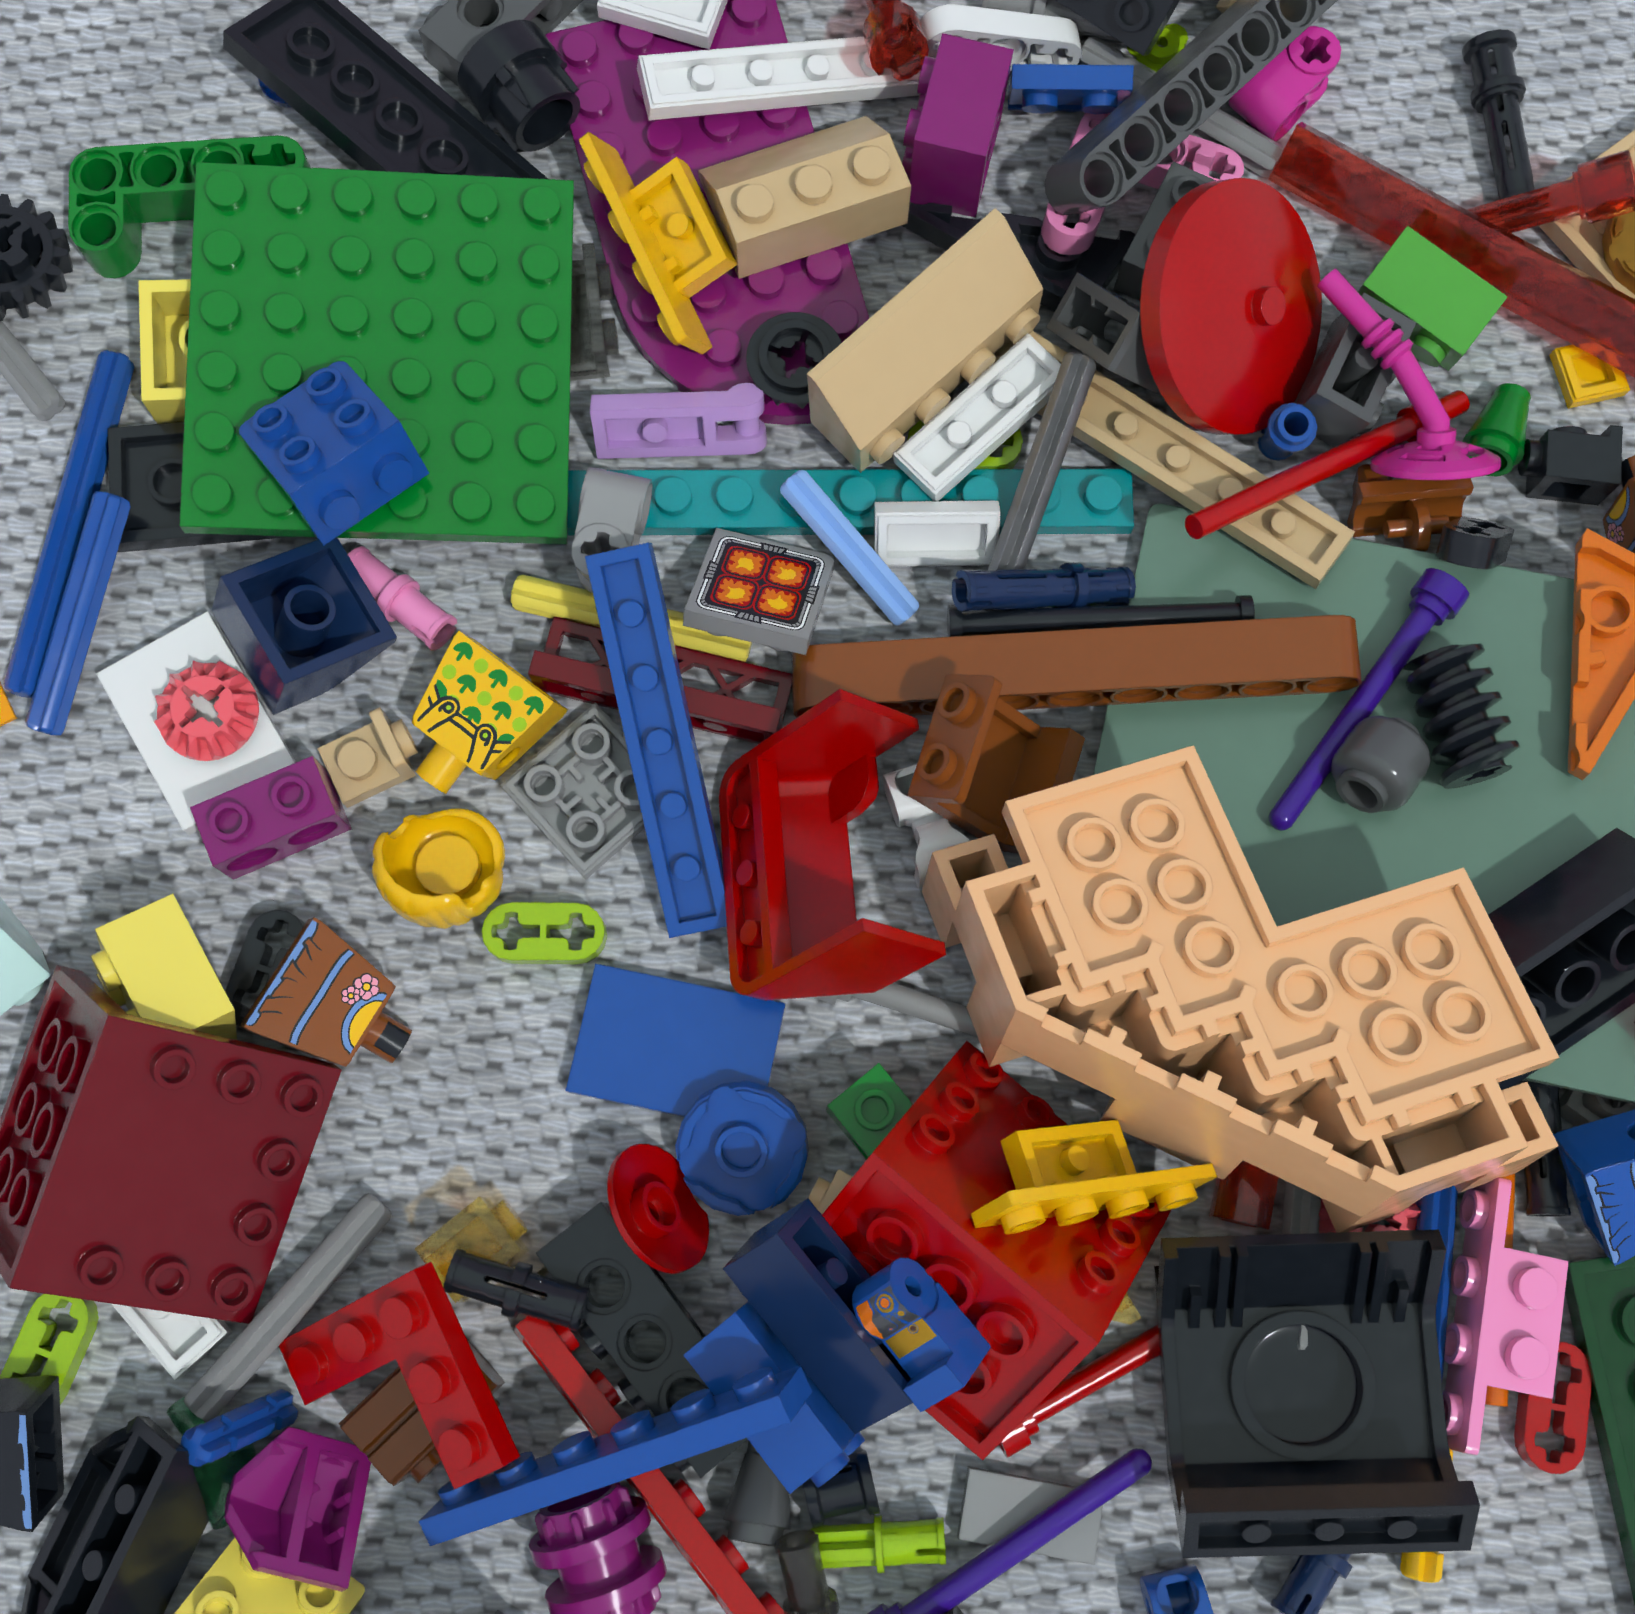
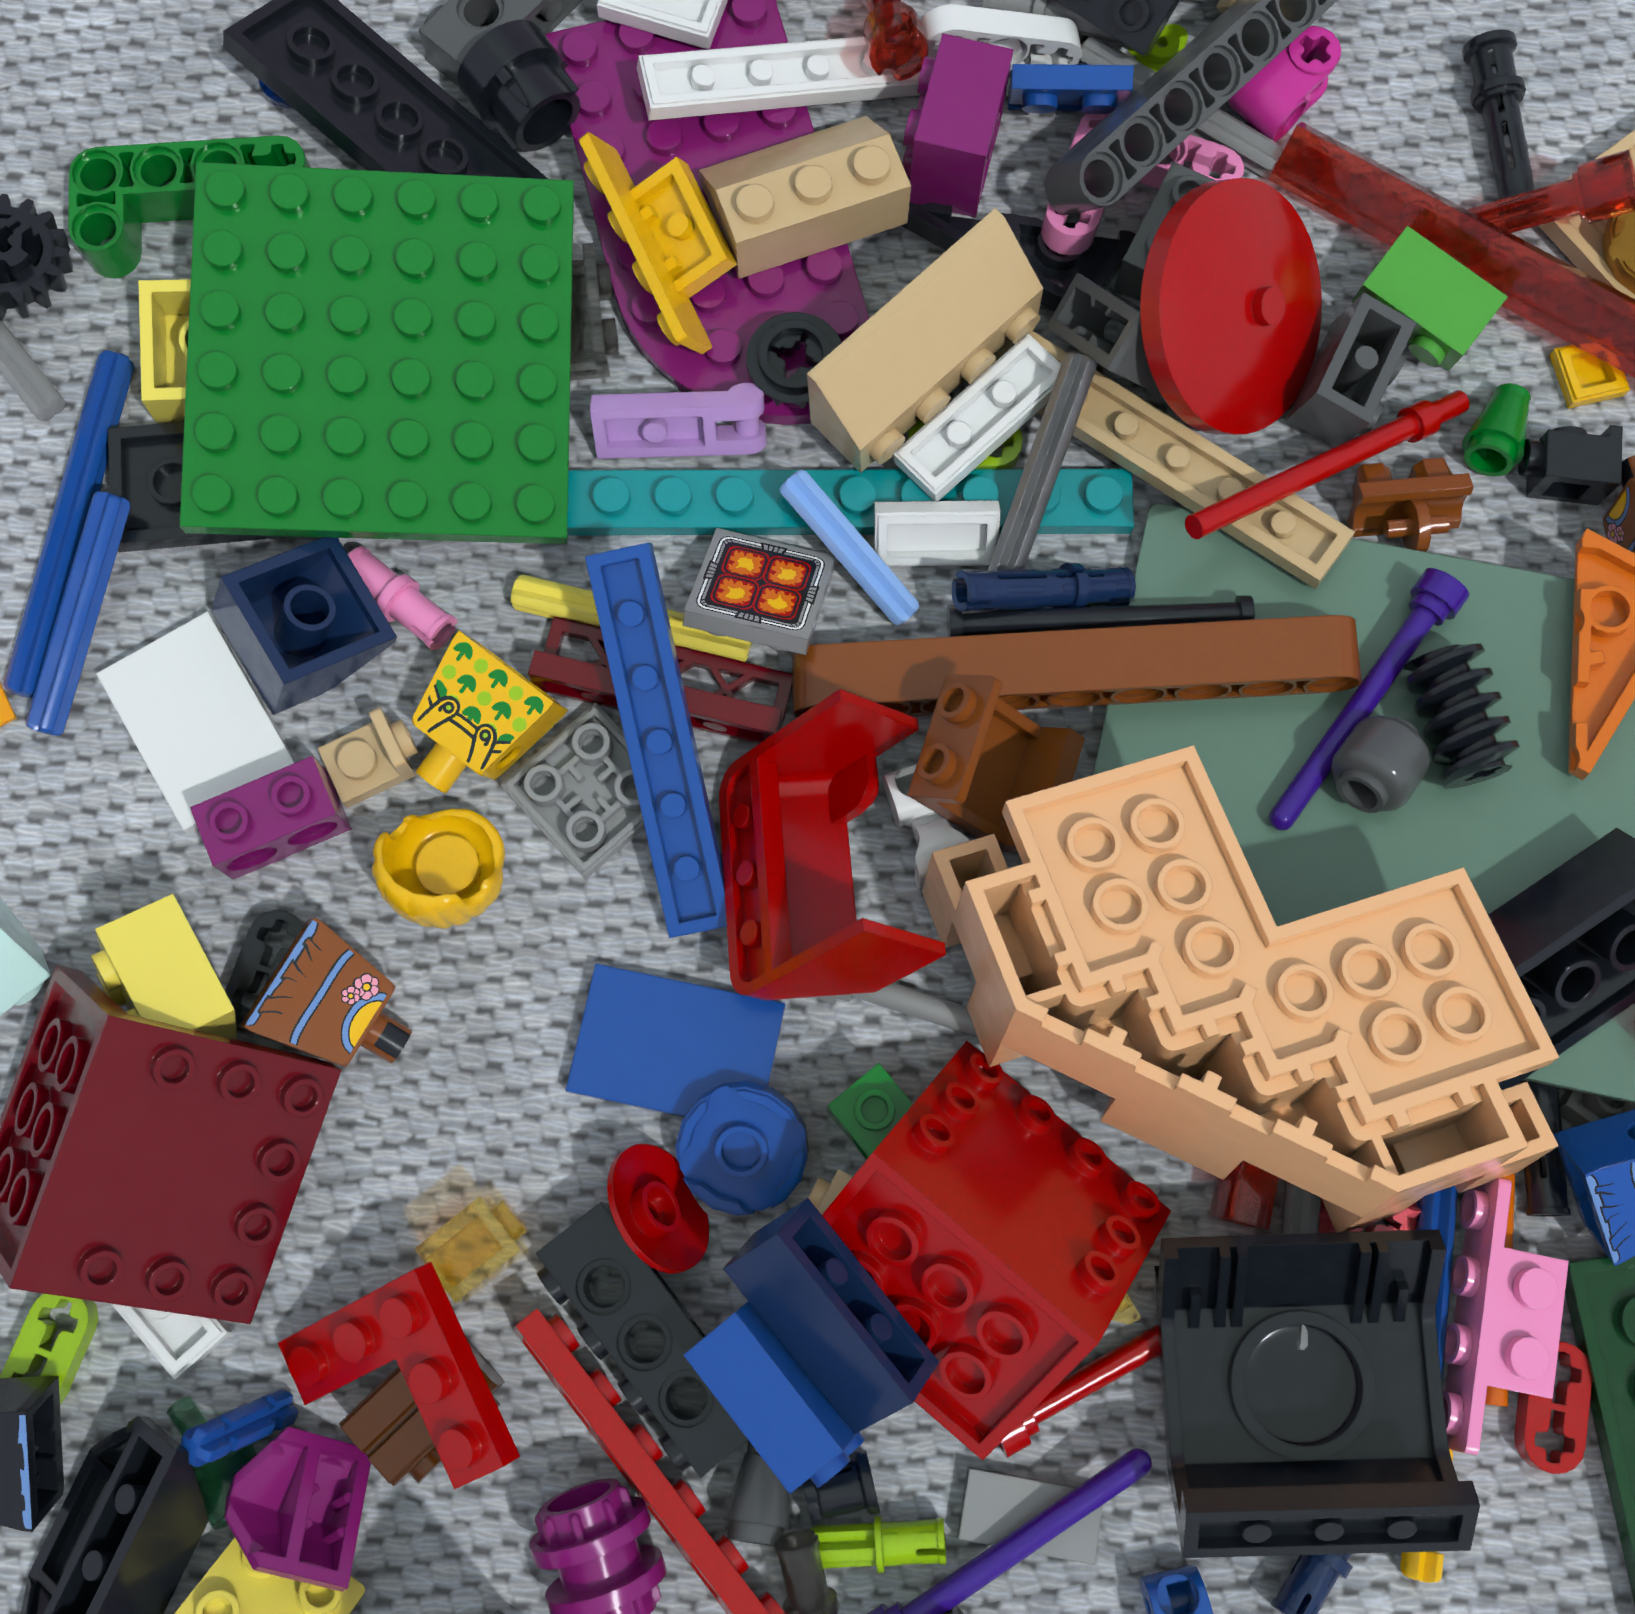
coral gear [154,660,259,761] -> none
light grey axle [184,1193,392,1422] -> none
blue bracket [239,361,429,546] -> none
blue plate [418,1365,813,1546] -> none
black pin [443,1248,590,1332] -> none
lime beam [482,902,607,964] -> none
light grey piece [571,467,653,593] -> none
blue leg [852,1258,991,1412] -> none
yellow bracket [971,1120,1217,1234] -> none
blue pin [1257,403,1317,461] -> none
dark pink dish [1317,269,1501,480] -> none
black beam [1435,517,1514,569] -> none

